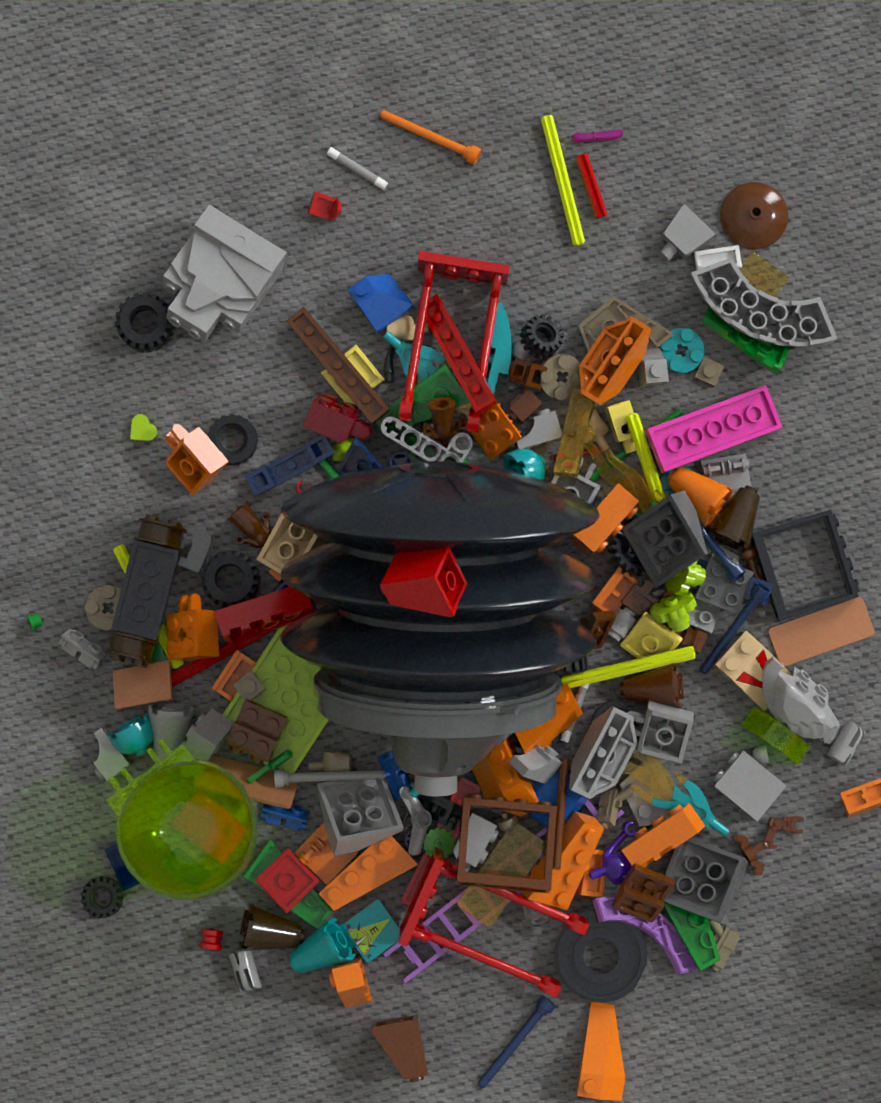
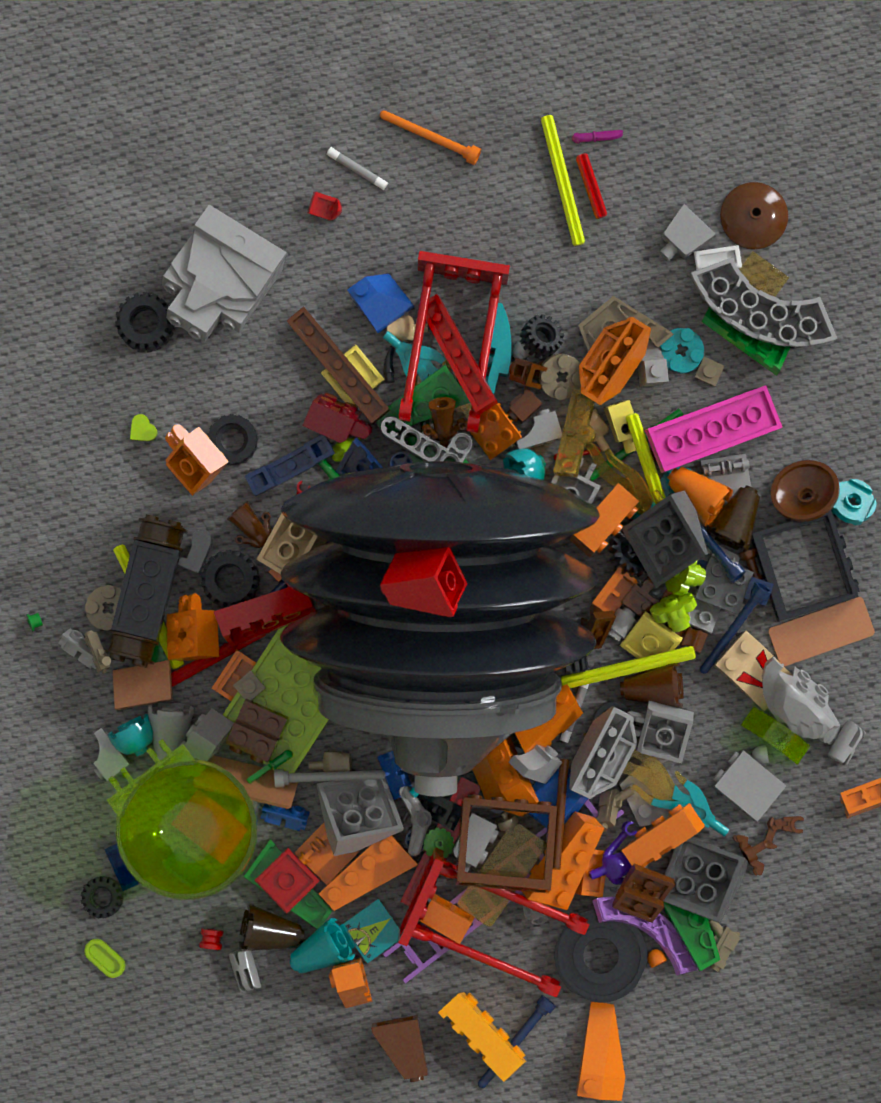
none -> lime tile [84,939,125,978]
none -> dark tan piece [85,630,111,674]
none -> orange hinge [420,894,475,944]
none -> light orange wedge [438,992,527,1082]
none -> orange hinge [647,949,667,968]
none -> reddish brown dish [771,460,840,522]
none -> plate [831,479,877,525]

